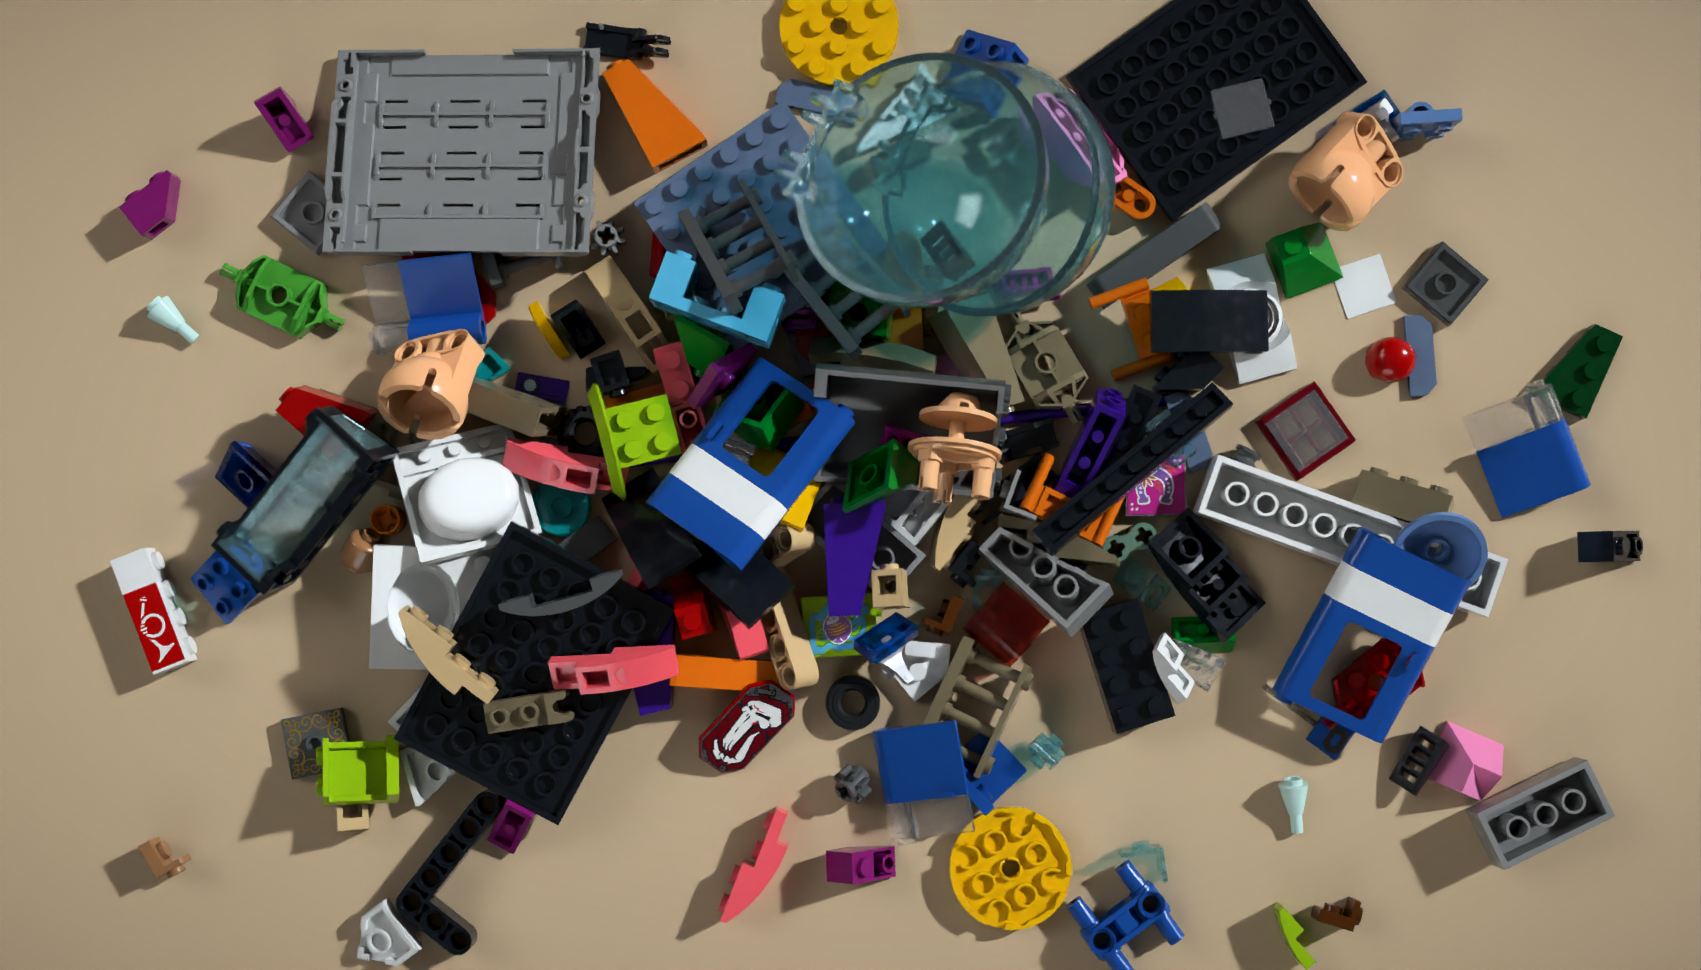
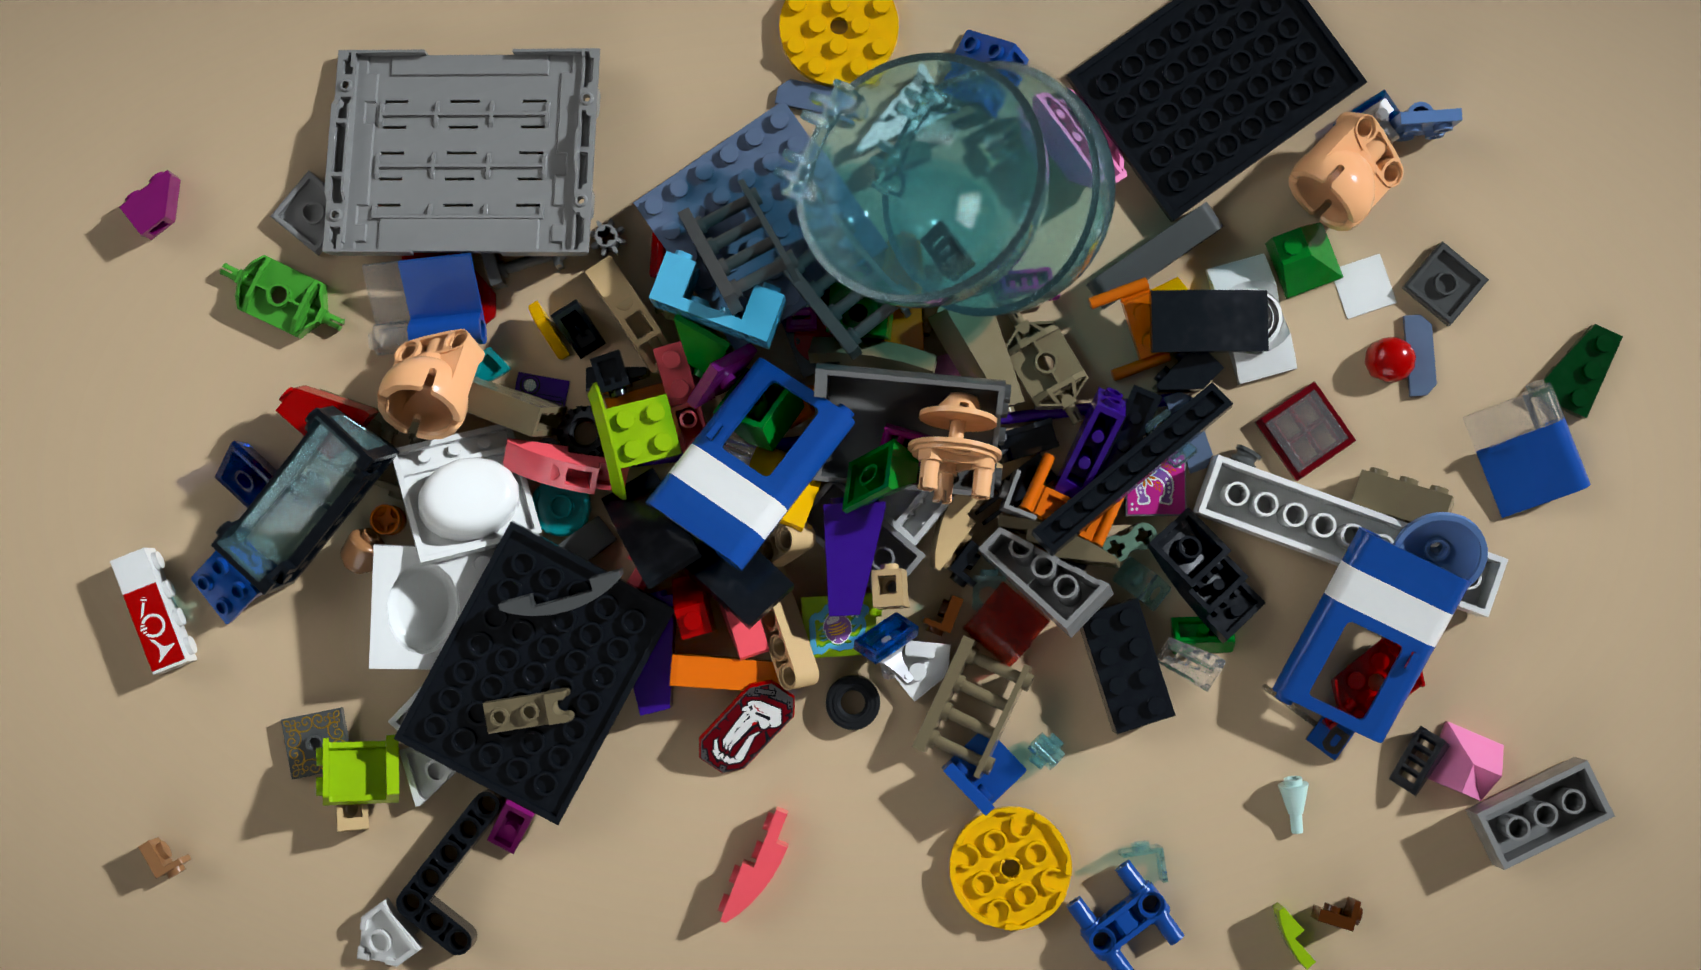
light aqua cone [146,296,200,344] -> none
magenta slope [254,86,314,153] -> none
tan slope [398,605,499,704] -> none
coral slope [548,645,679,695] -> none
black arm [583,22,671,61] -> none
orange slope [602,59,708,174] -> none
magenta slope [826,846,896,884] -> none
dark grey gear [833,764,872,804] -> none
blue door [872,720,975,846] -> none
orange plate [1100,176,1156,221] -> none
white slope [1152,632,1195,704] -> none
clear piece [1210,78,1275,140] -> none
black slope [1577,531,1643,562] -> none

